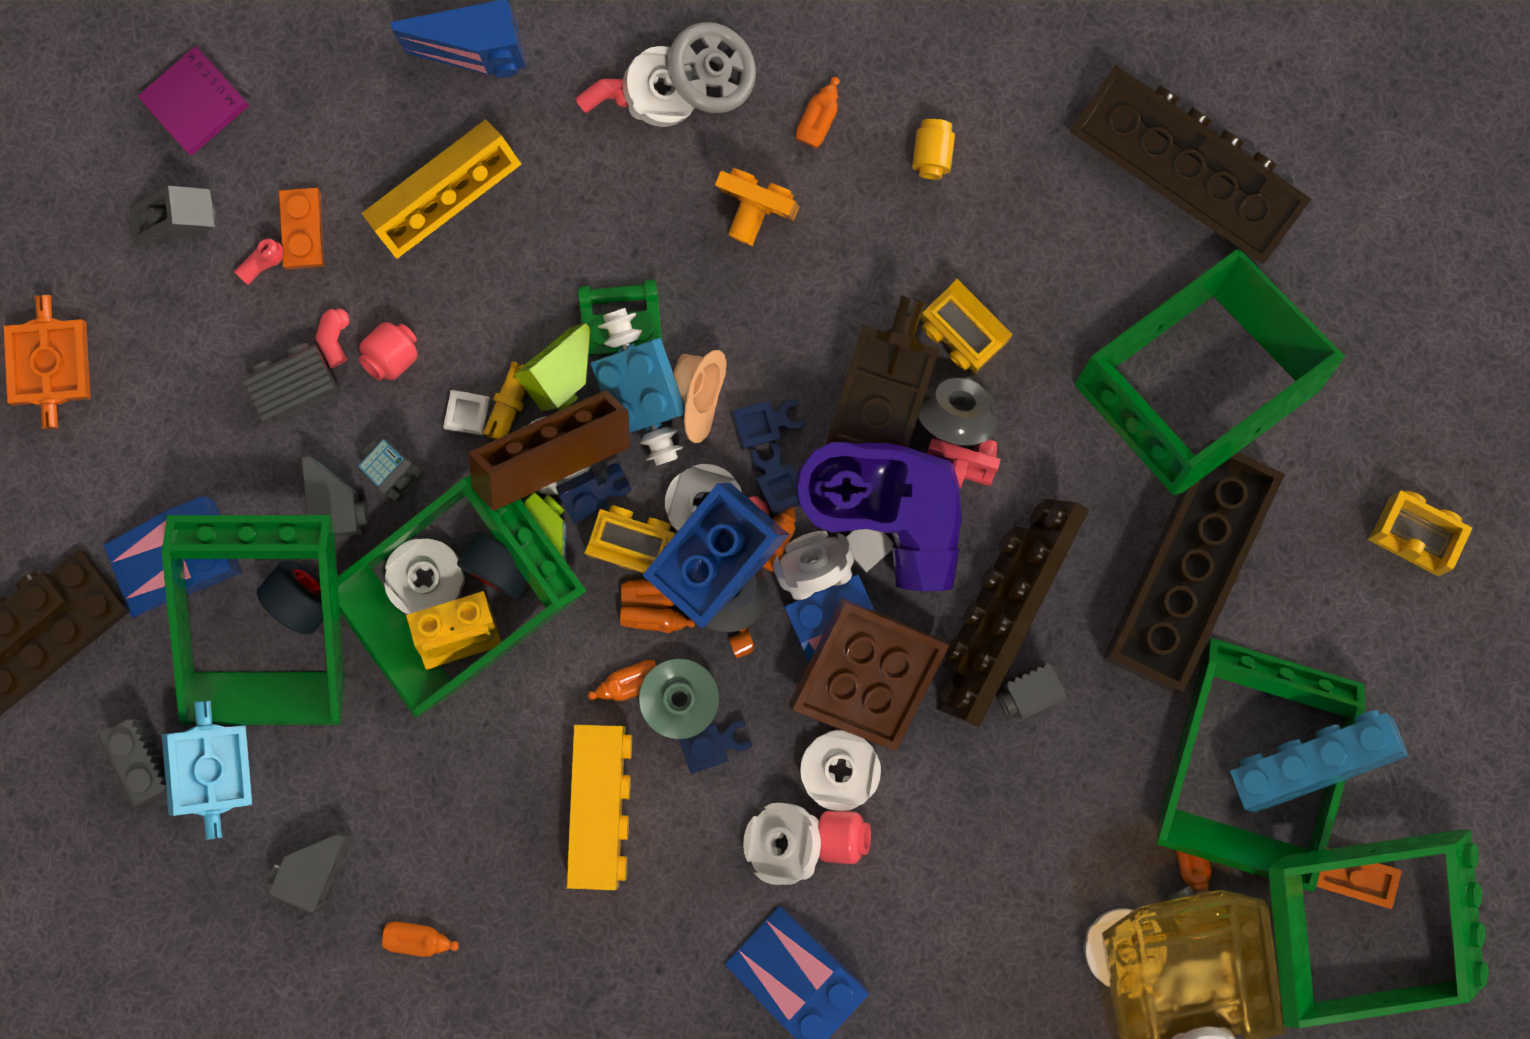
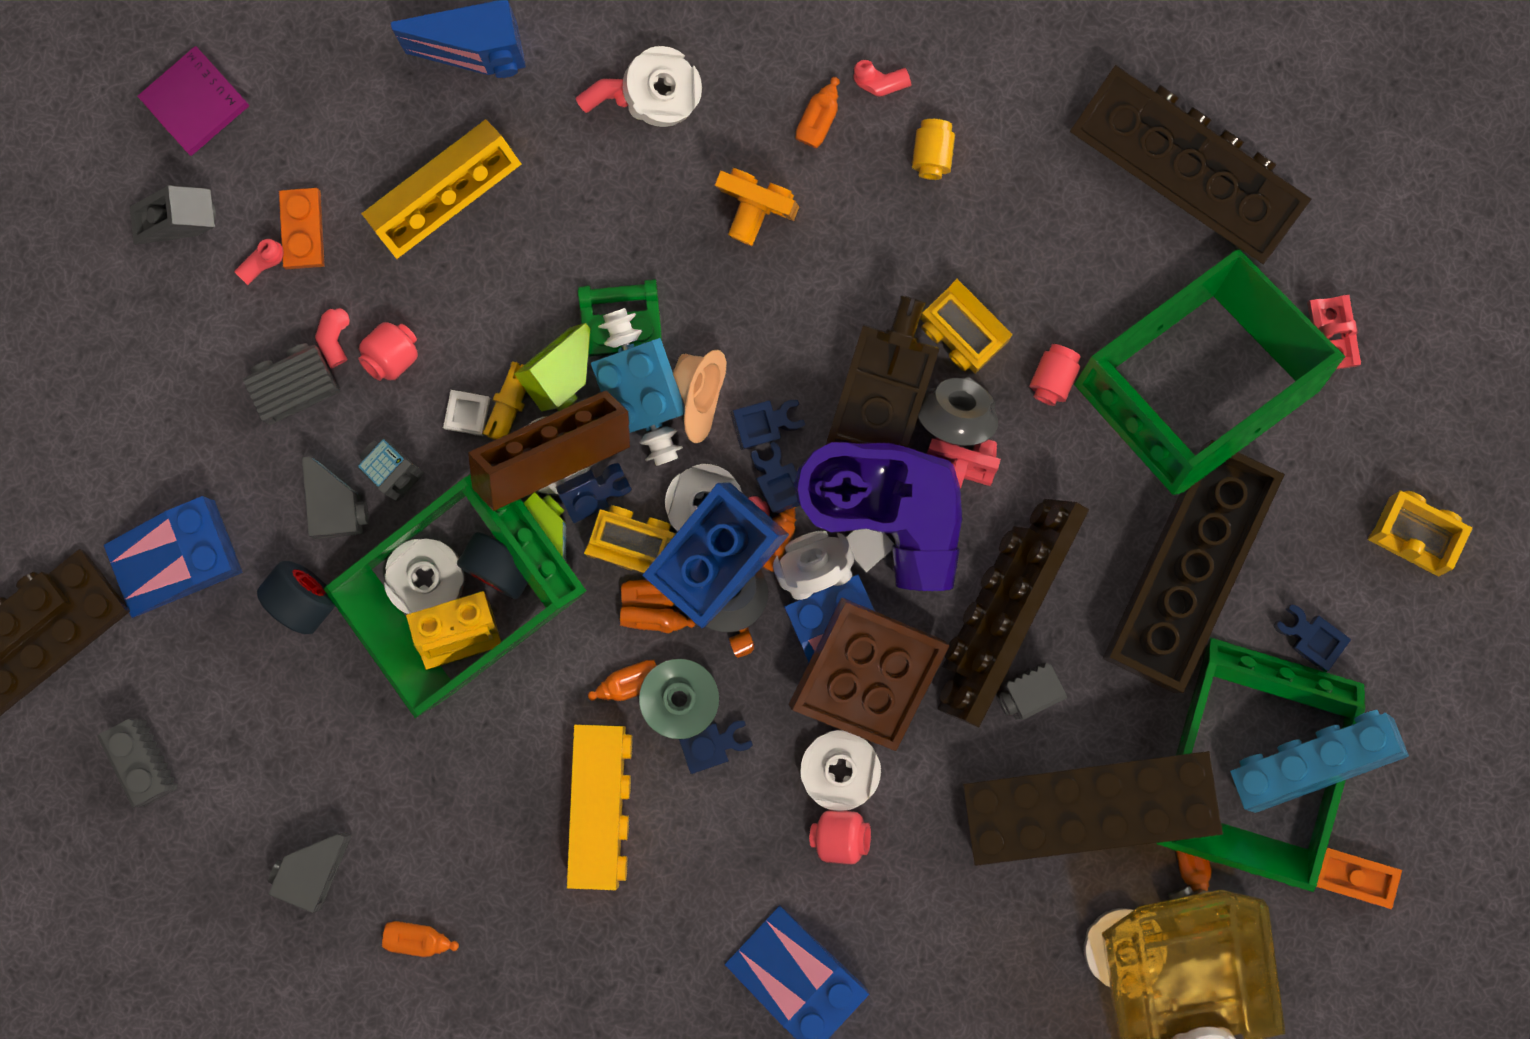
orange plate [3,295,91,429] -> none
green window [161,515,345,725] -> none
medium azure plate [162,701,252,840] -> none
light grey plate [668,22,756,113] -> none
white plate [743,803,821,885] -> none
green window [1268,829,1489,1028] -> none
none -> coral arm [853,60,911,97]
none -> dark brown brick [963,751,1223,866]
none -> coral brick [1029,344,1081,406]
none -> dark blue plate [1273,605,1352,672]
none -> coral hips [1307,295,1361,369]

